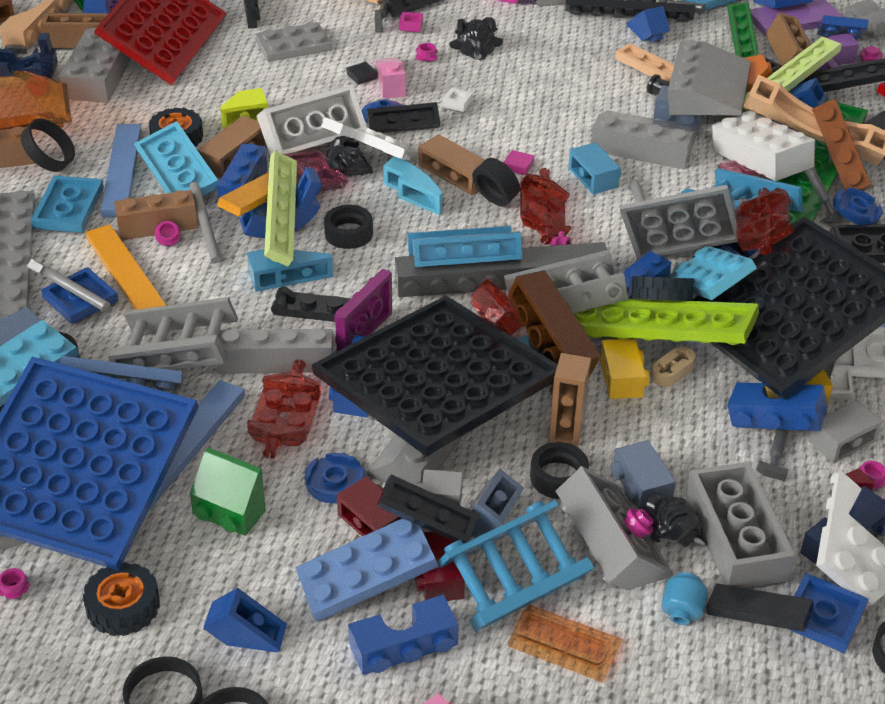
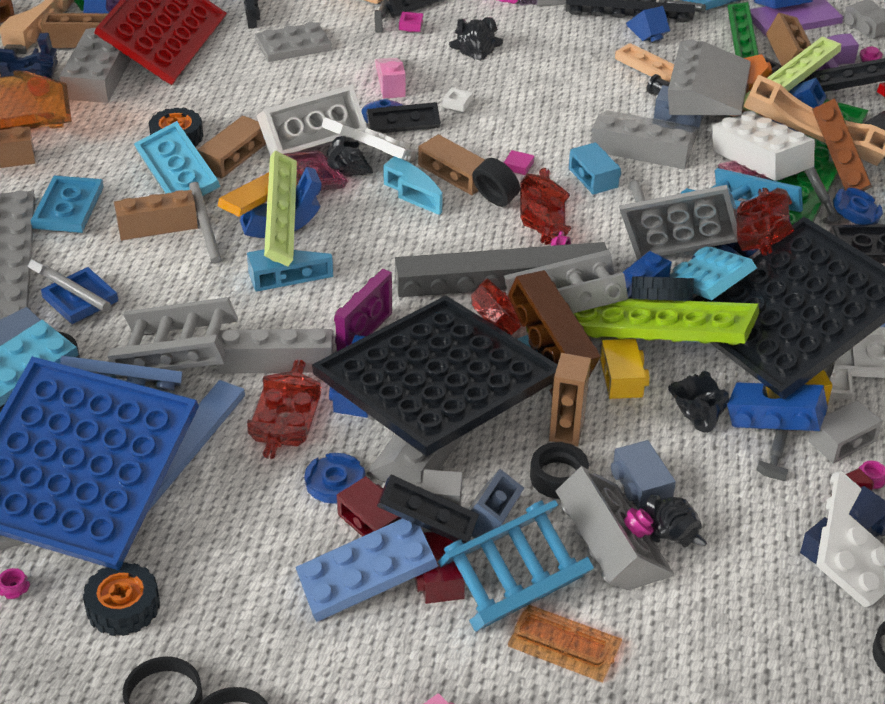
black tyre [21,119,75,172] -> none
light orange tile [85,224,167,310] -> none
medium blue tile [101,124,142,217] -> none
dark pink plate [154,221,181,246] -> none
slope [190,447,266,536] -> none
blue slope [203,587,287,652] -> none
blue arch [217,143,267,210] -> none
neon yellow slope [220,88,268,129] -> none
black plate [271,287,351,322] -> none
black tyre [324,204,373,249] -> none
black tile [346,61,377,85] -> none
blue arch [348,595,459,675] -> none
dark azure fence [407,225,522,267] -> none
dark pink plate [416,43,438,62] -> none
tan beam [651,346,696,387] -> none
dark azure head [661,572,708,625] -> none
light grey brick [686,462,796,588] -> none
black tile [706,583,814,632] -> none
blue plate [788,573,869,653] -> none
blue plate [817,15,868,41] -> none
none -> black hair [668,371,729,433]

